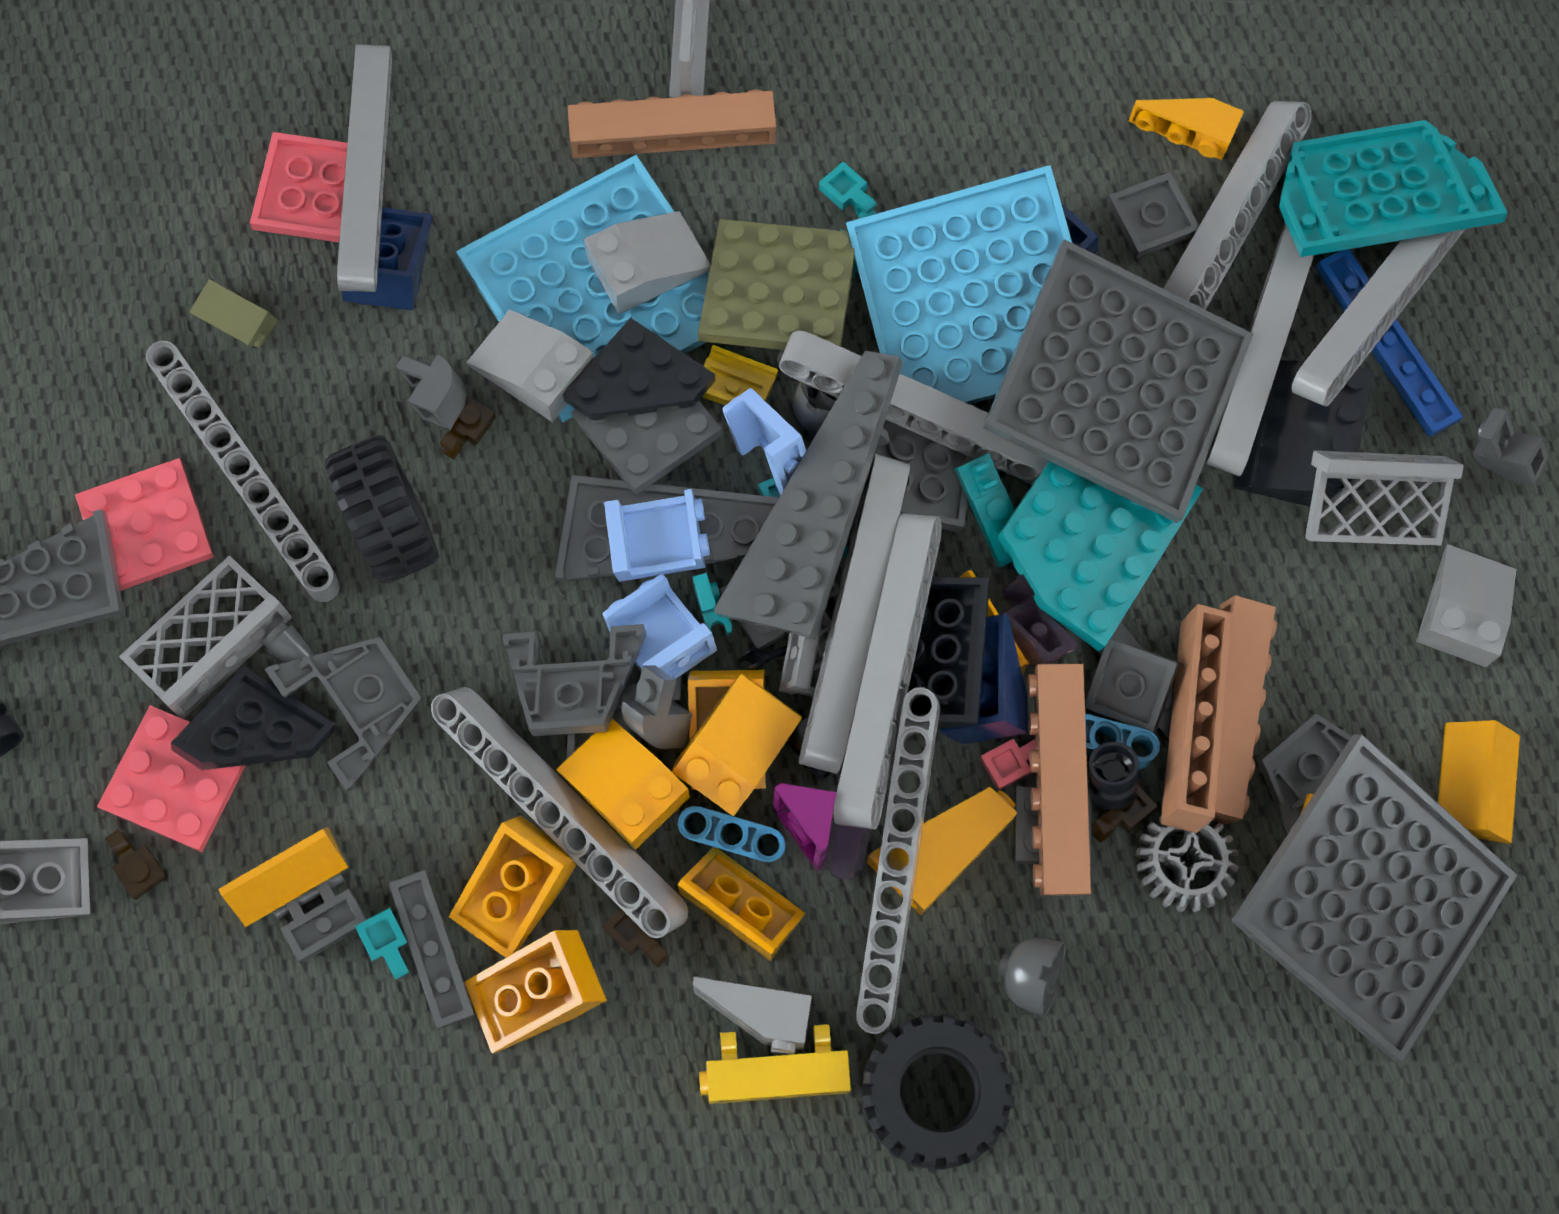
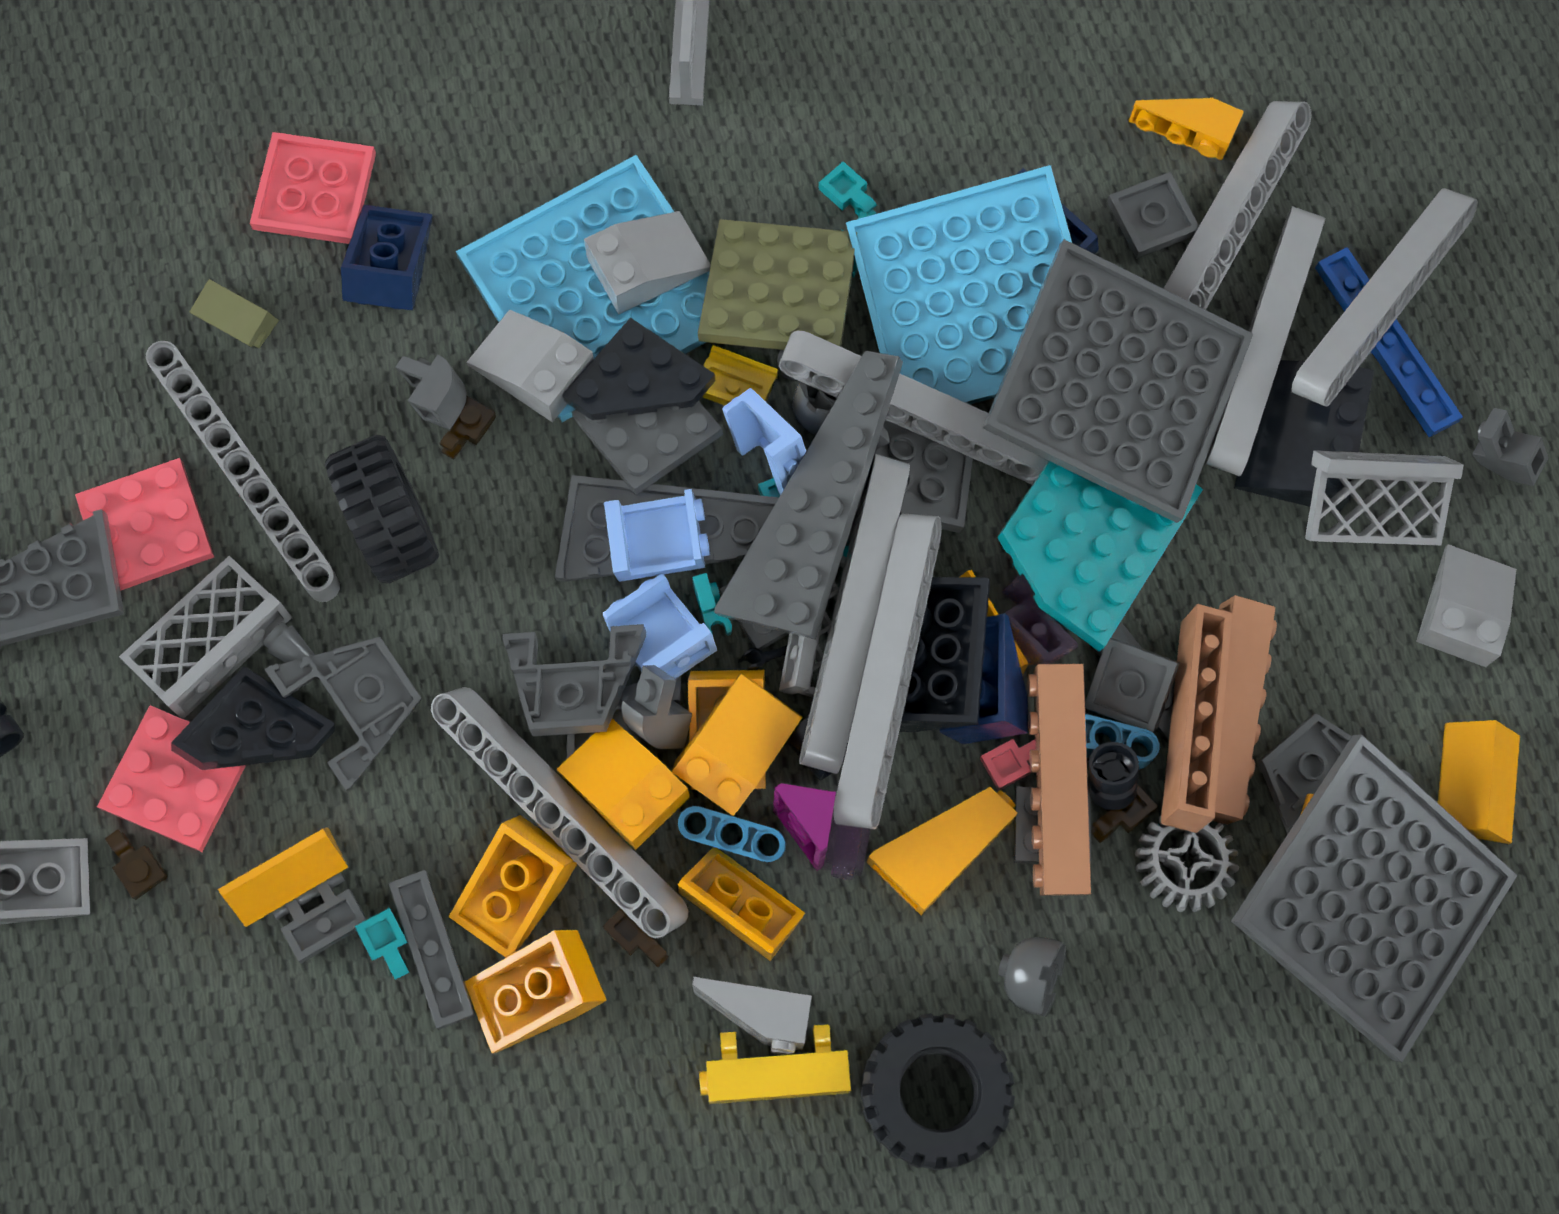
light grey beam [337,44,392,292] -> none
nougat brick [568,90,776,158] -> none
light grey beam [856,688,940,1034] -> none
teal plate [954,453,1015,567] -> none
teal plate [1279,120,1508,257] -> none

